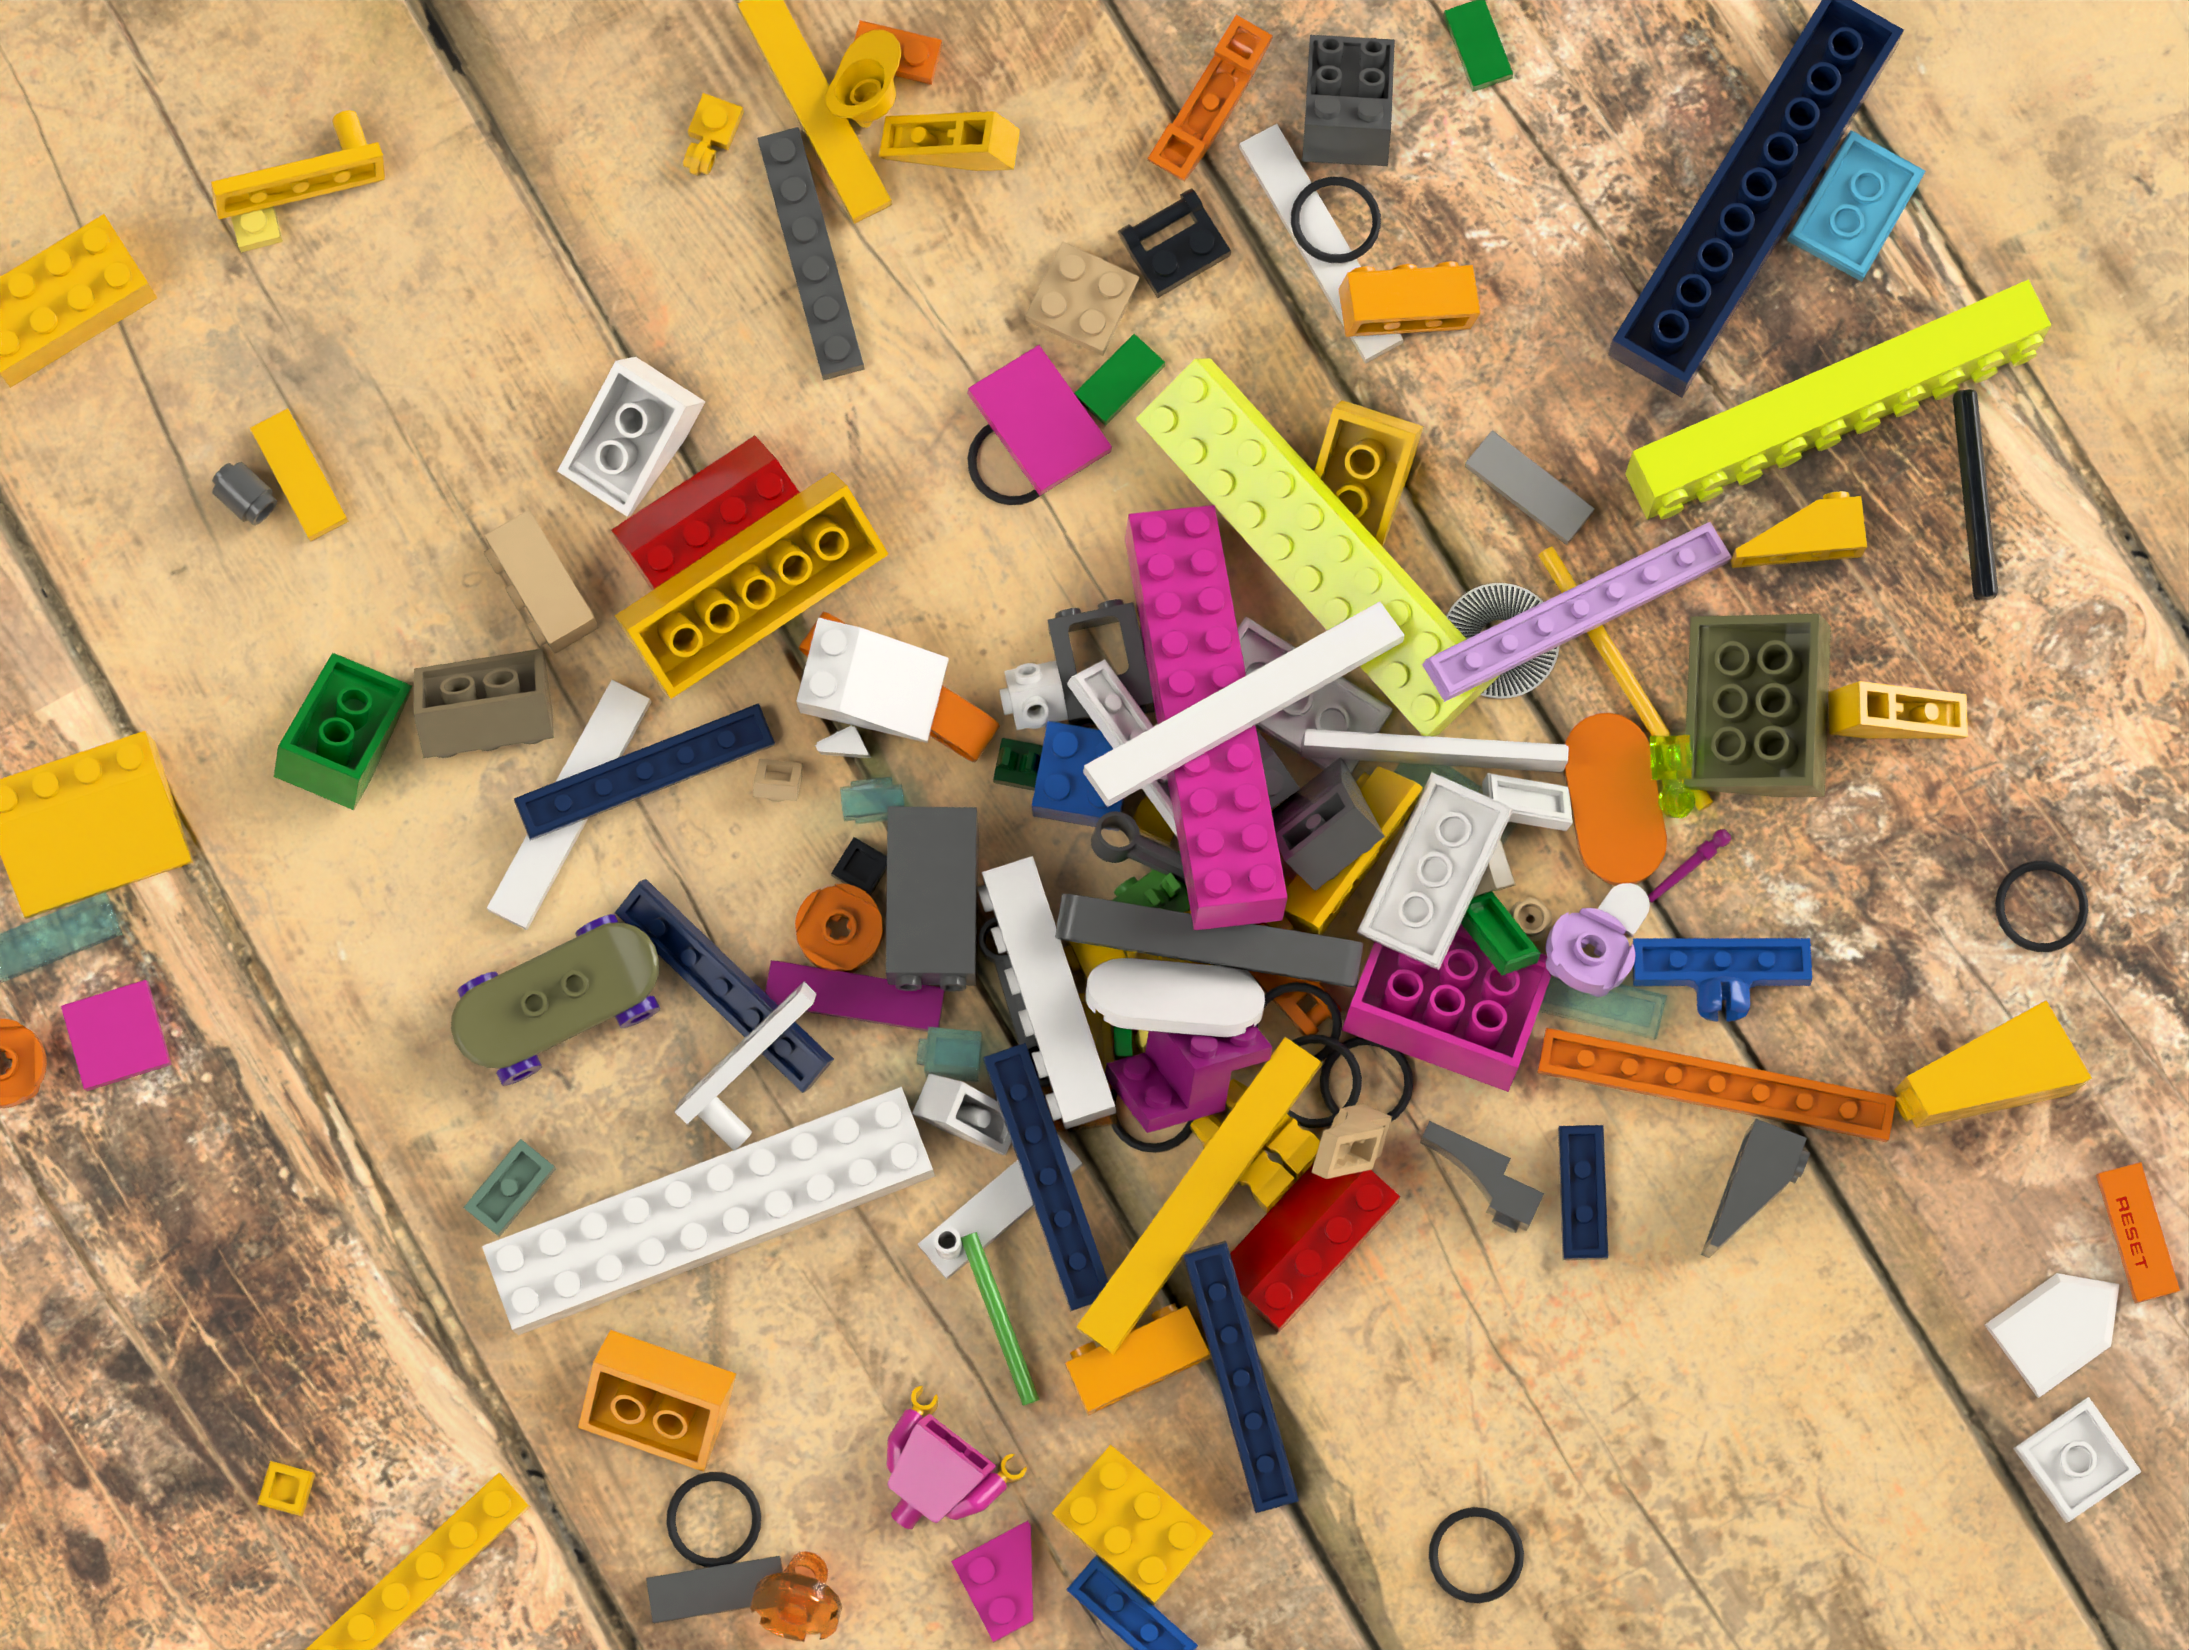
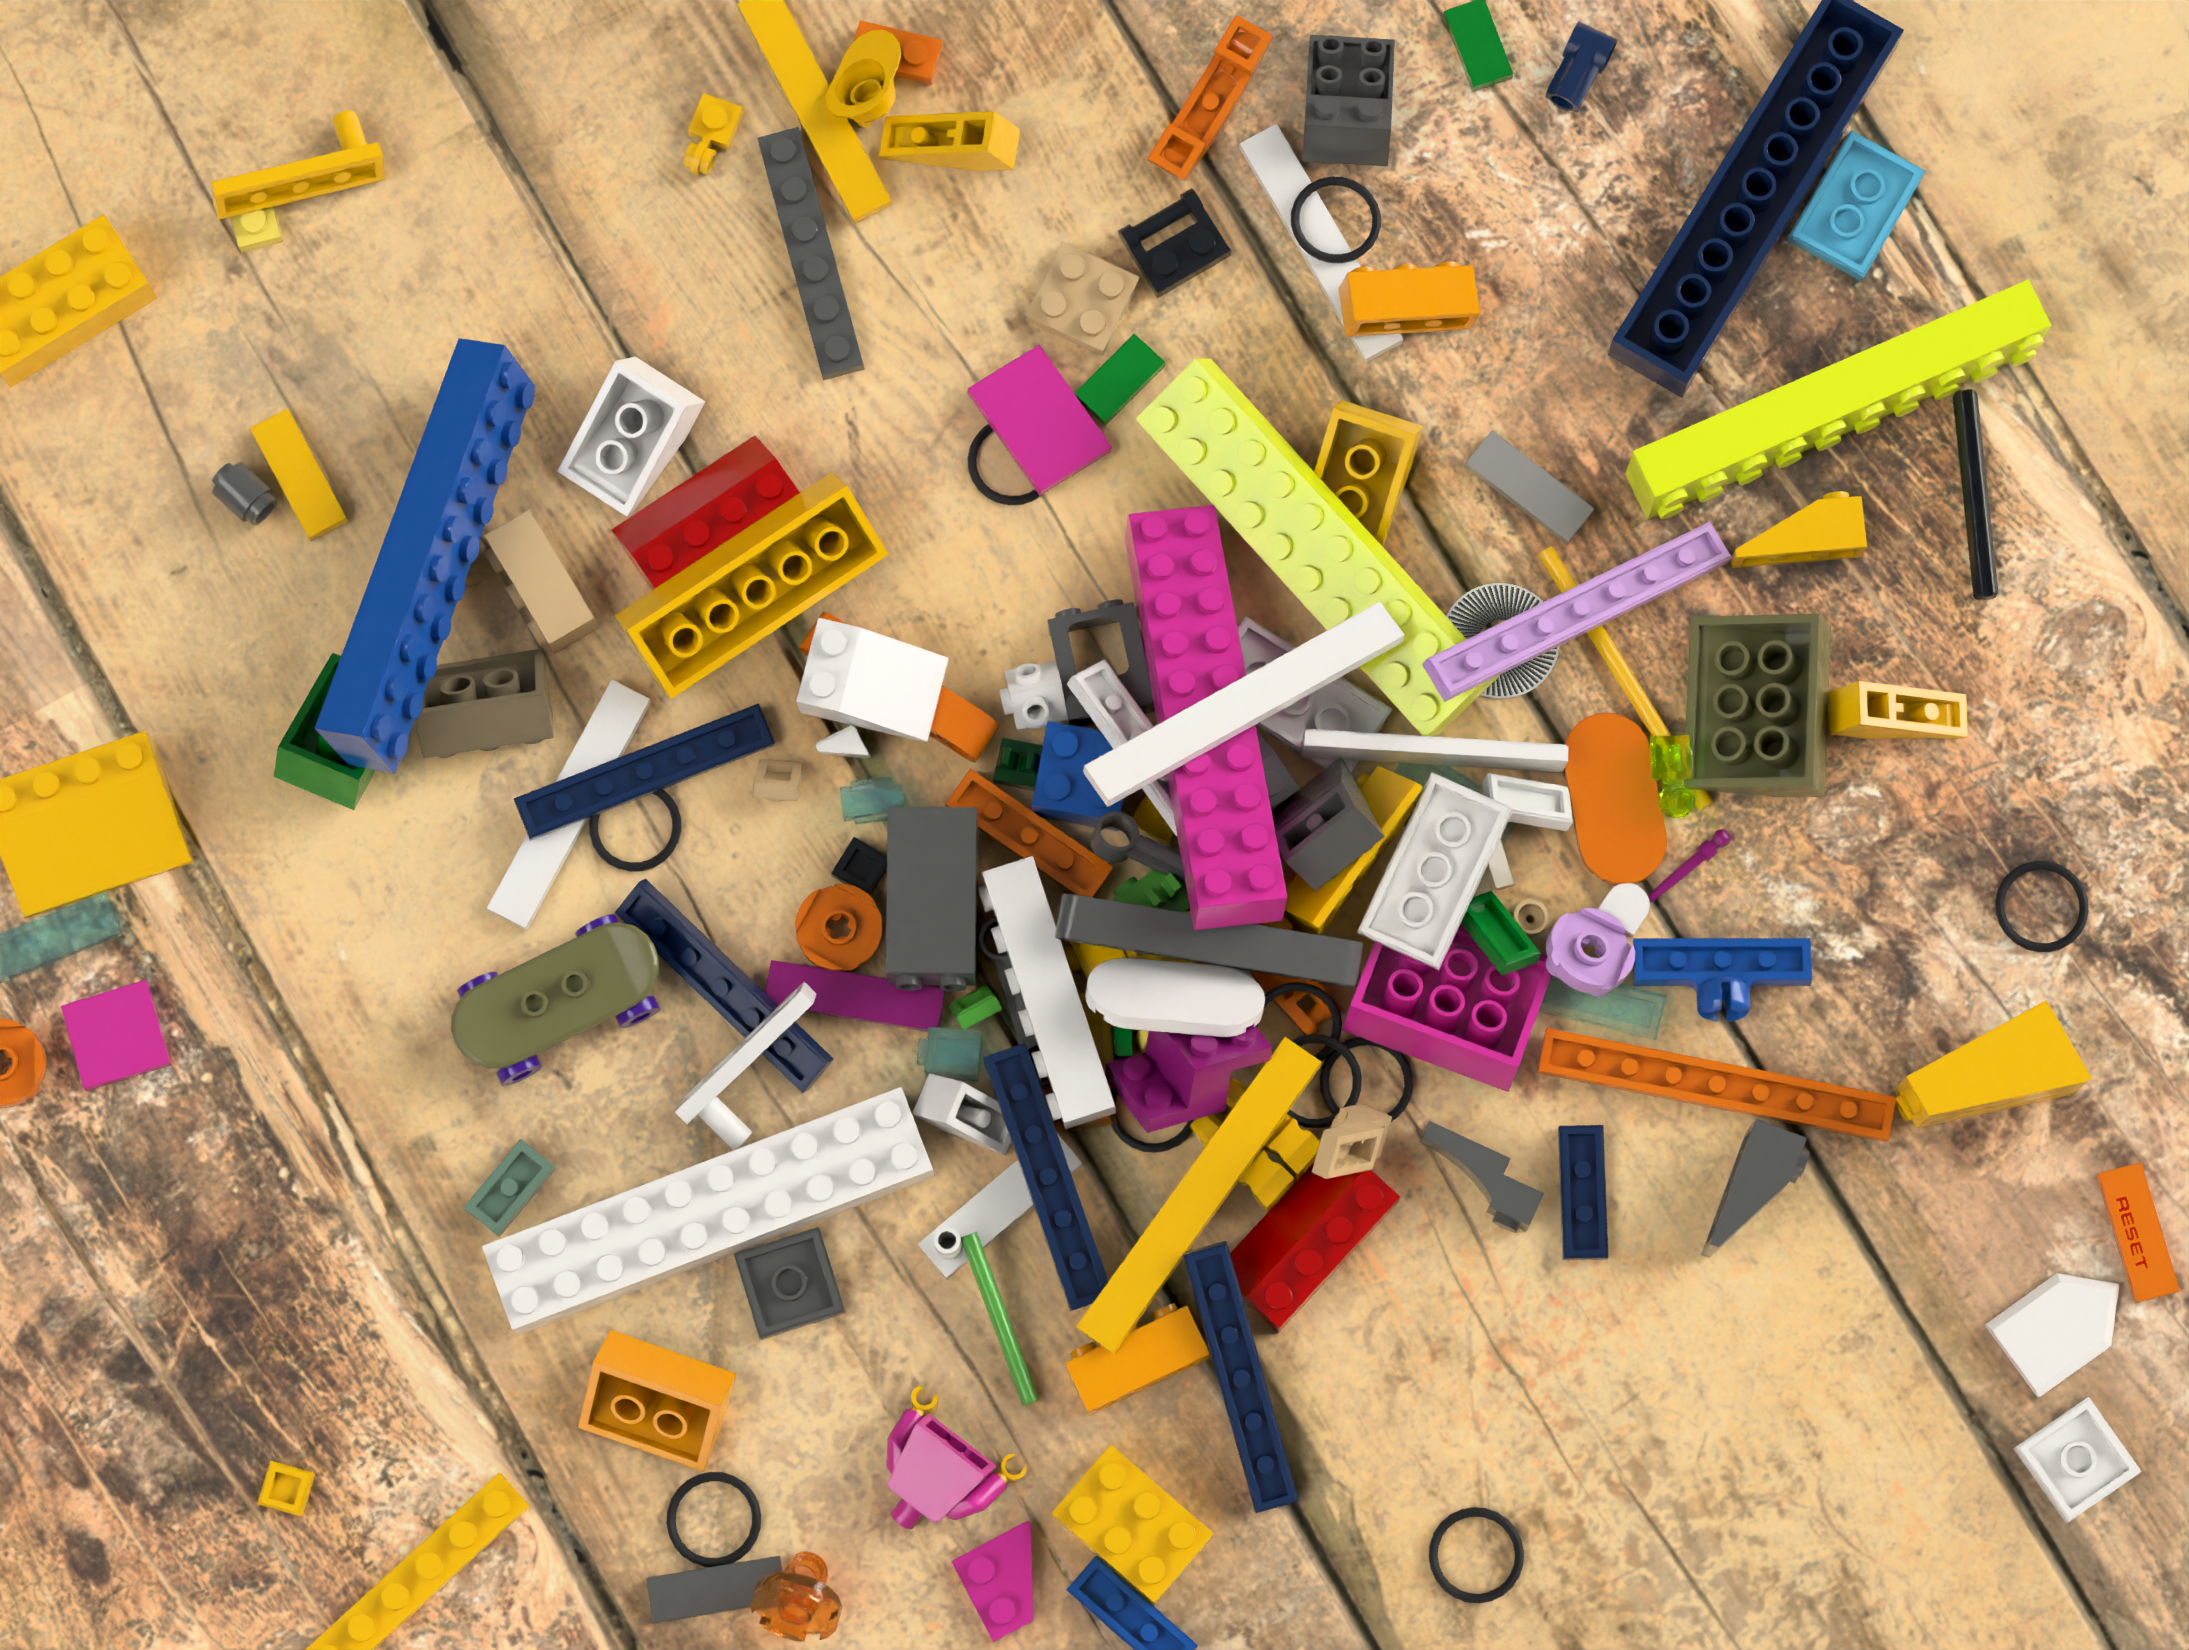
none -> blue brick [315,338,535,774]
none -> black tyre [589,789,681,872]
none -> dark grey tile [734,1227,846,1340]
none -> orange plate [945,768,1114,898]
none -> bright green tile [948,985,1002,1030]
none -> dark blue piece [1545,21,1618,113]

